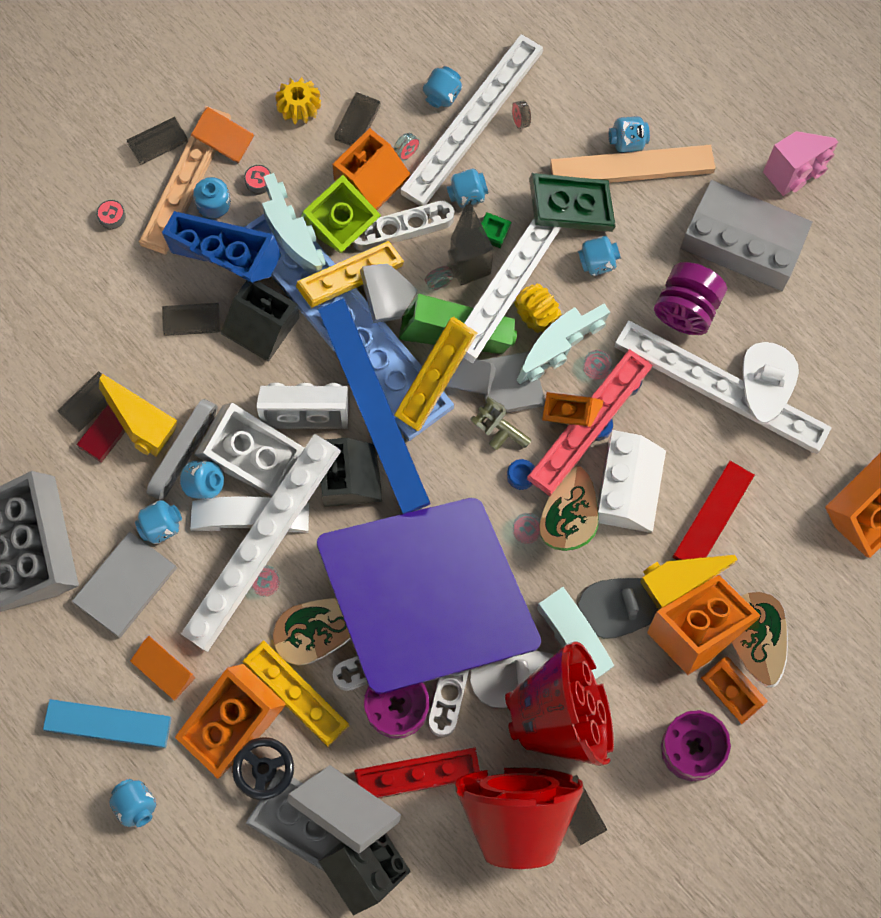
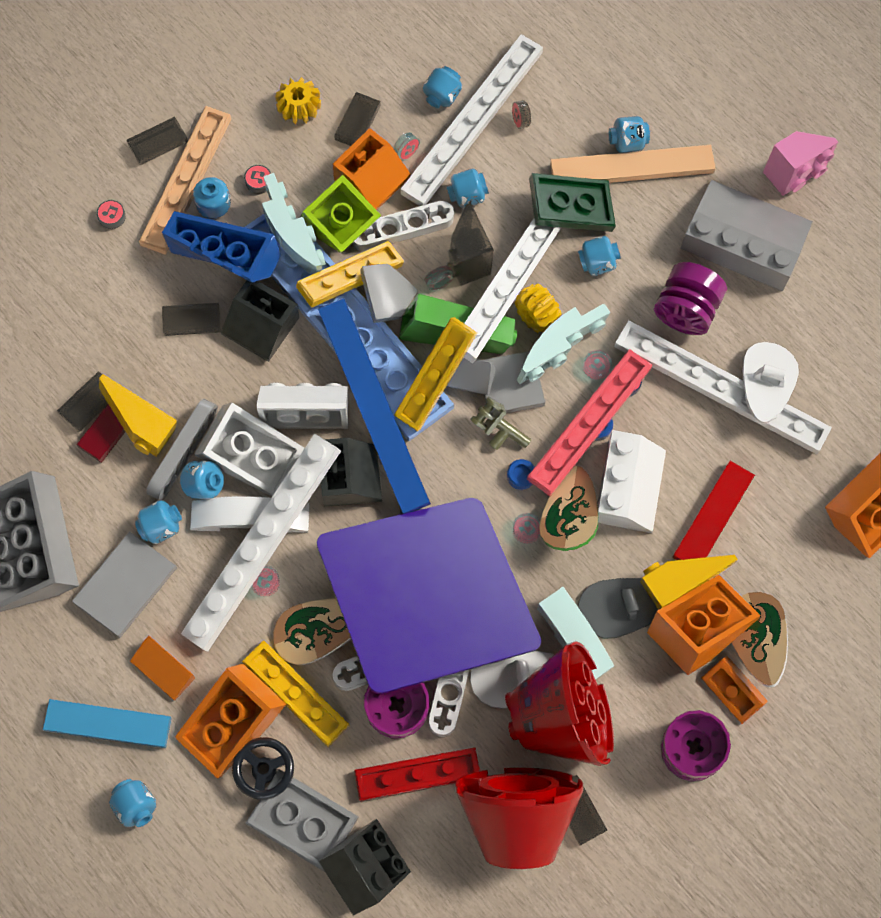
orange slope [191,107,254,163] -> none
light grey tile [287,765,401,854] -> none
green tile [475,212,512,249] -> none
orange slope [542,392,604,427] -> none

